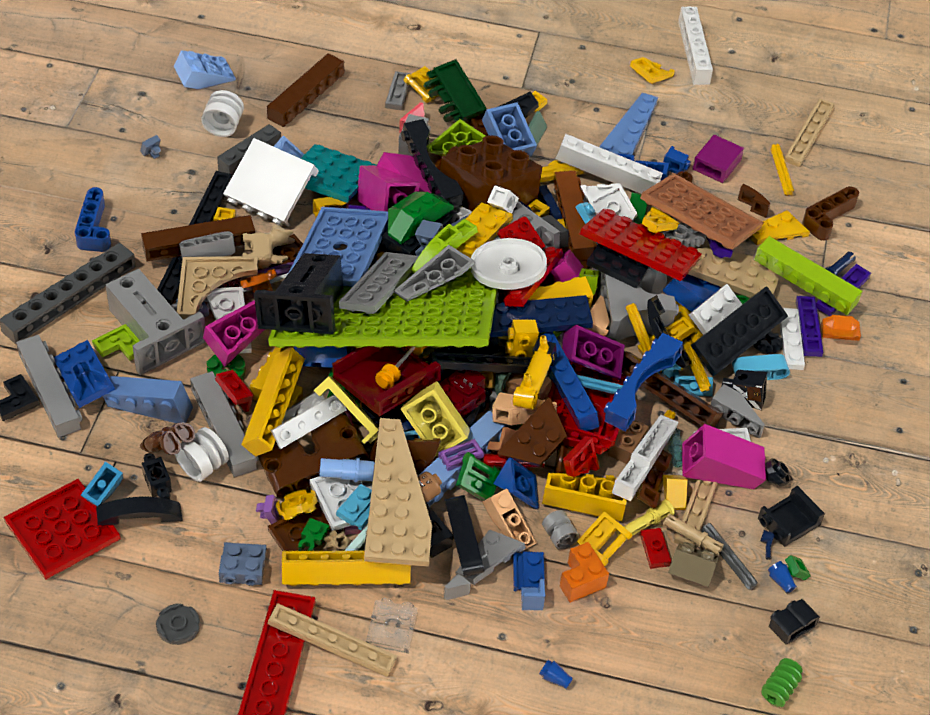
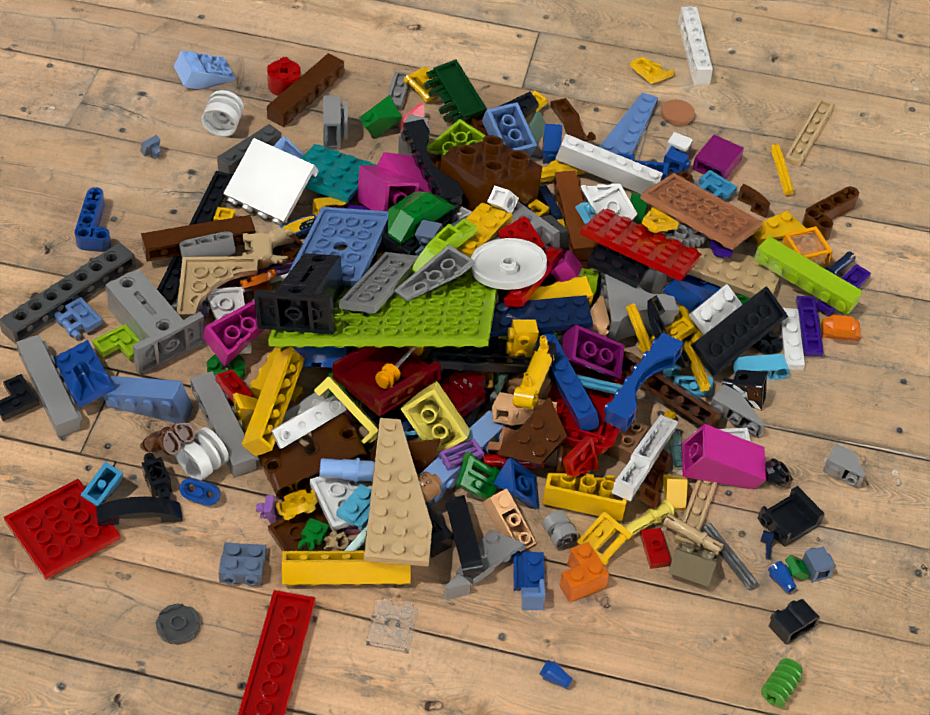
tan tile [268,603,397,677] -> none
none -> medium blue plate [54,297,103,340]
none -> blue plate [180,478,221,505]
none -> yellow slope [233,393,258,433]
none -> red brick [267,57,301,96]
none -> slope [281,215,316,238]
none -> light grey brick [323,95,348,149]
none -> green slope [359,95,403,138]
none -> blue slope [542,124,562,164]
none -> reddish brown piece [550,98,596,142]
none -> nougat tile [661,99,694,126]
none -> white panel [665,132,693,155]
none -> dark azure plate [694,170,737,200]
none -> piece [782,226,833,267]
none -> sand blue brick [802,546,835,583]
none -> light grey slope [823,443,865,489]

